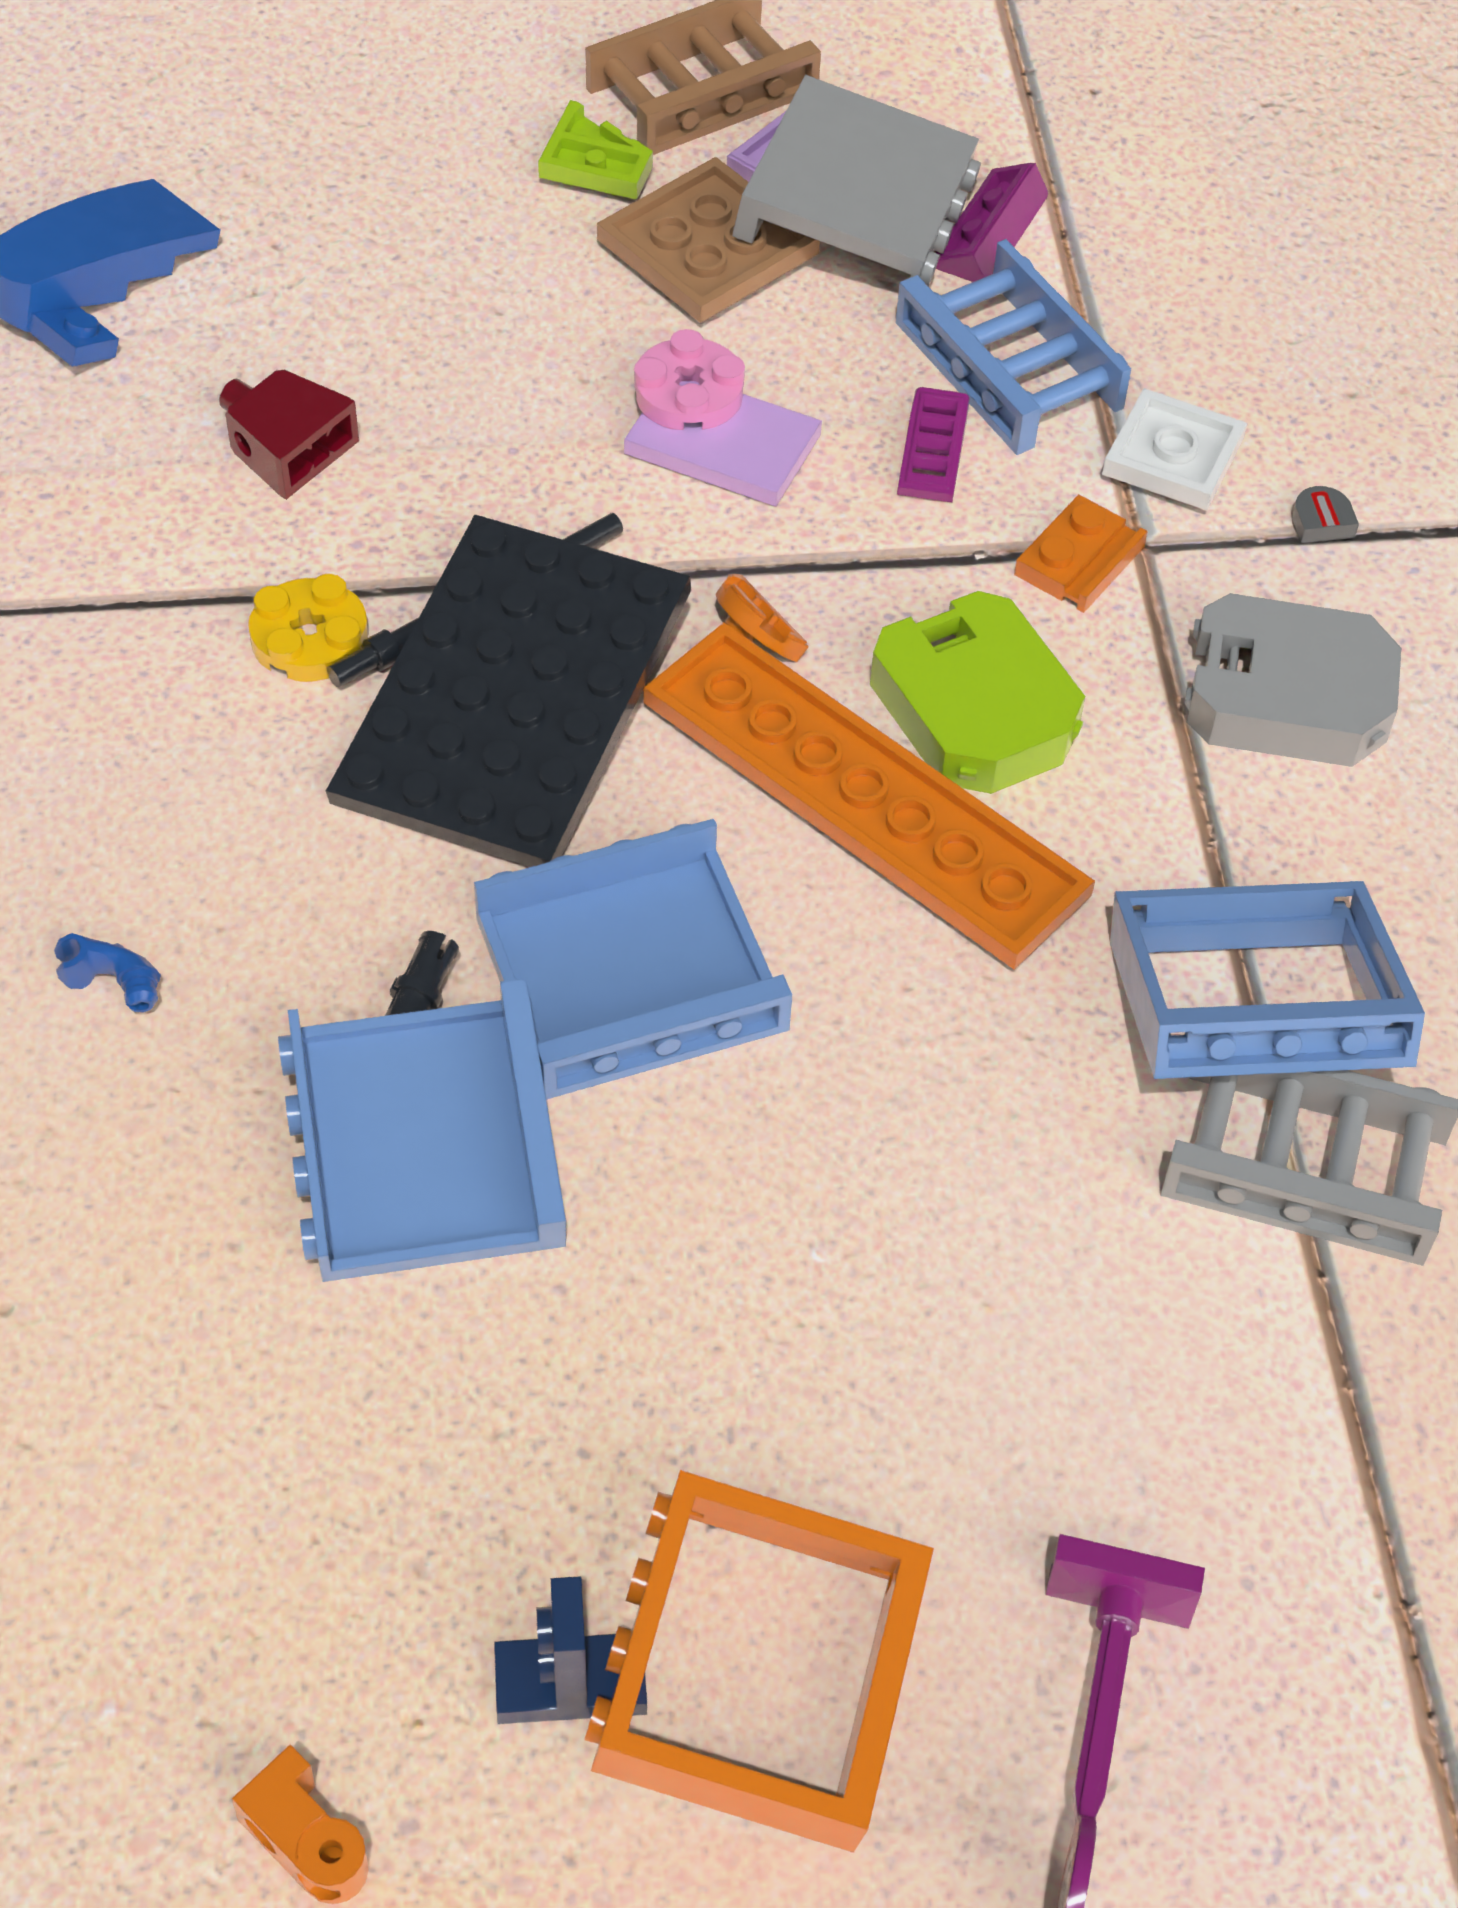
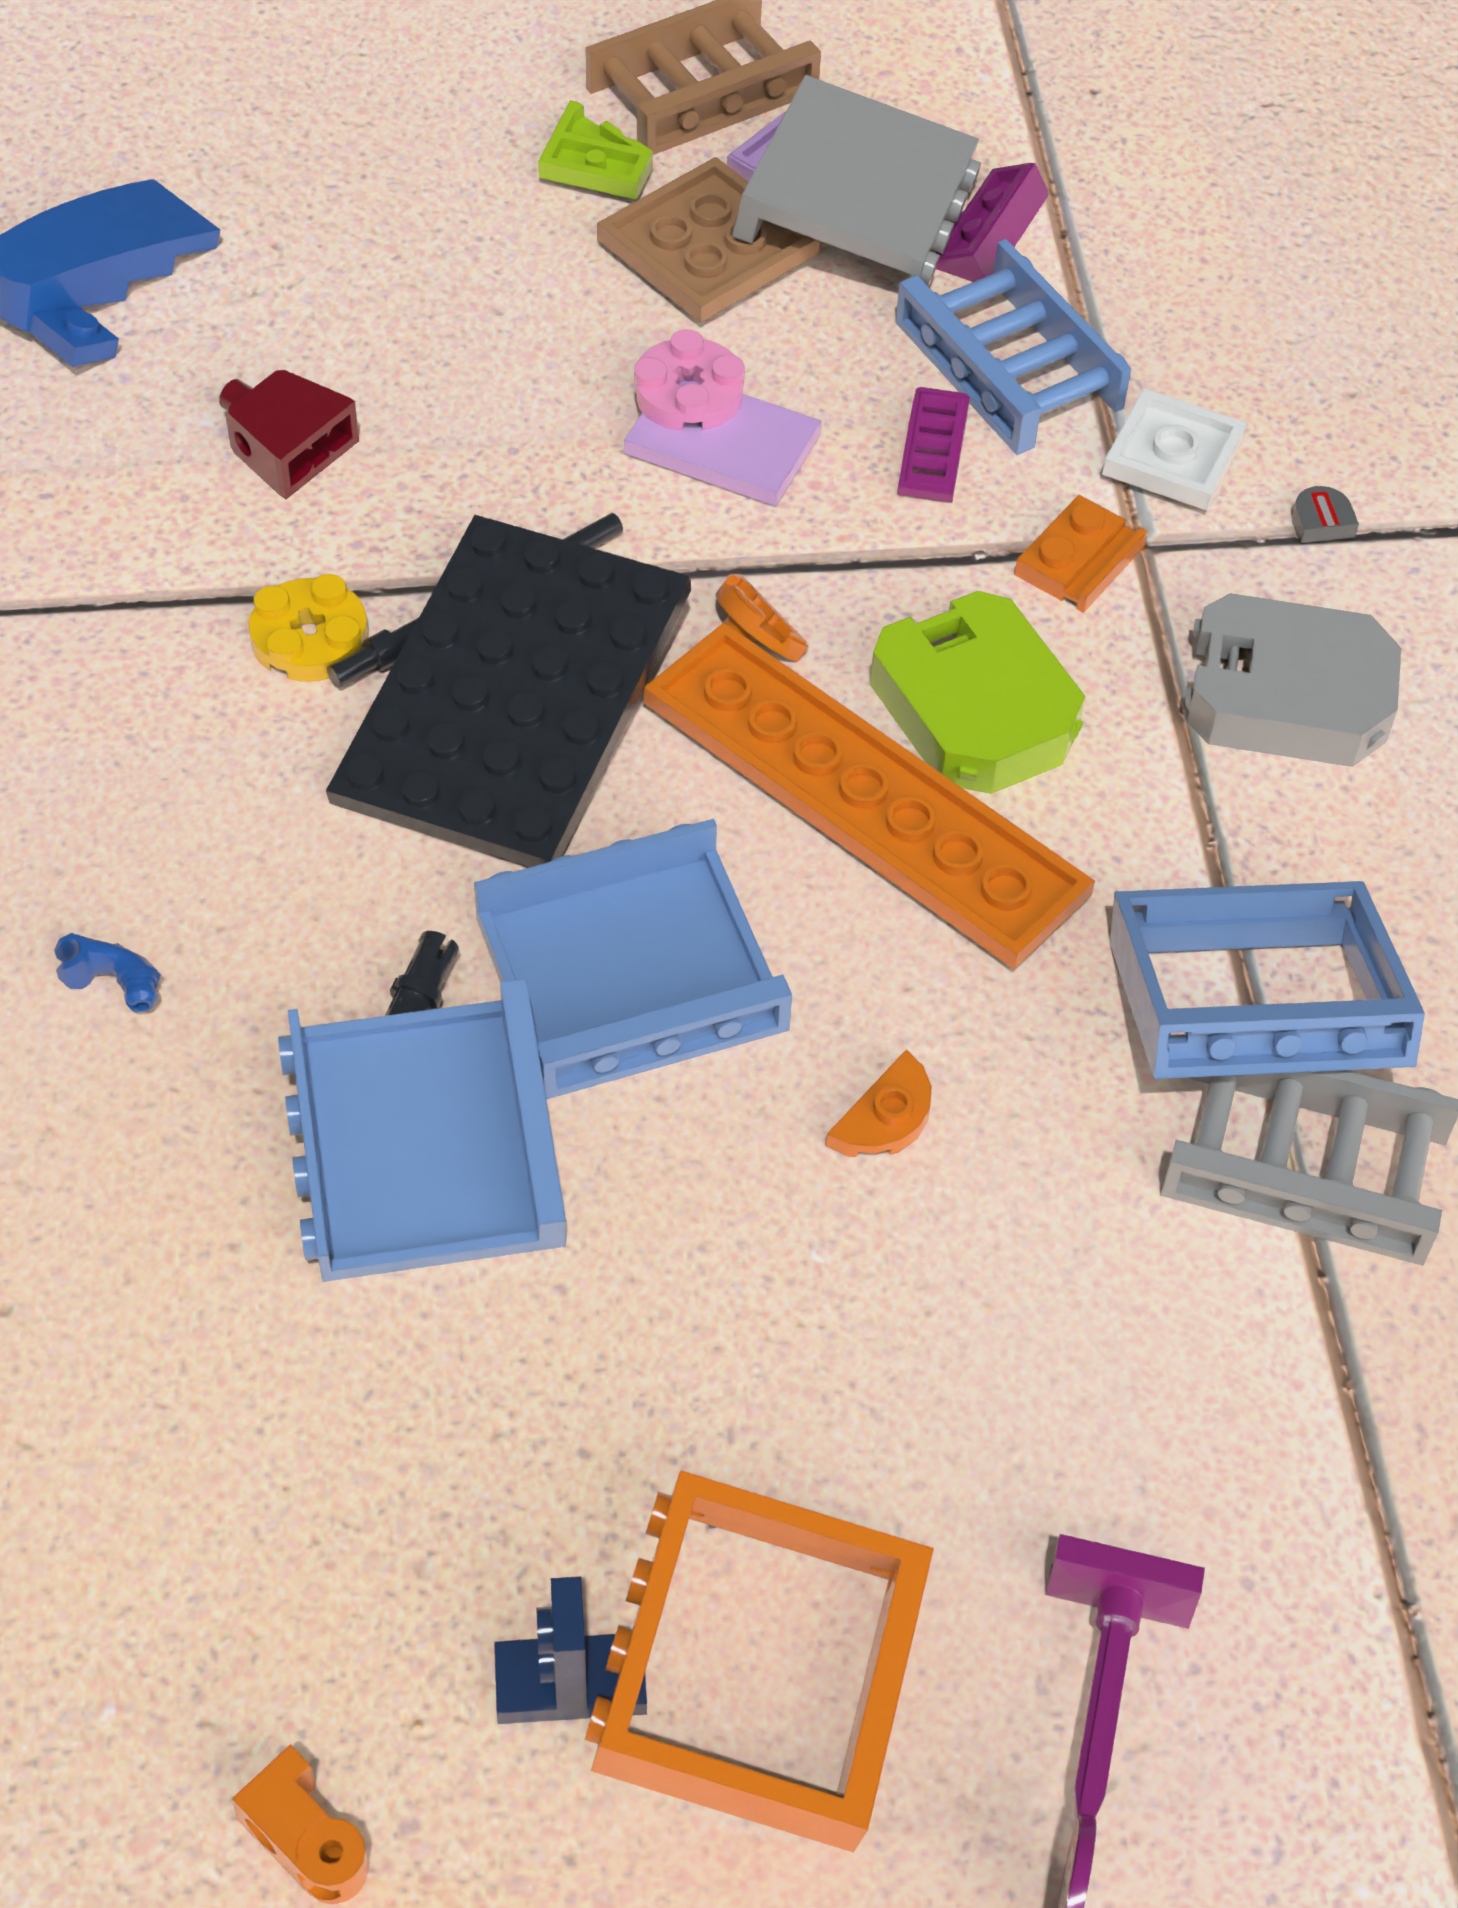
none -> orange plate [825,1049,932,1157]

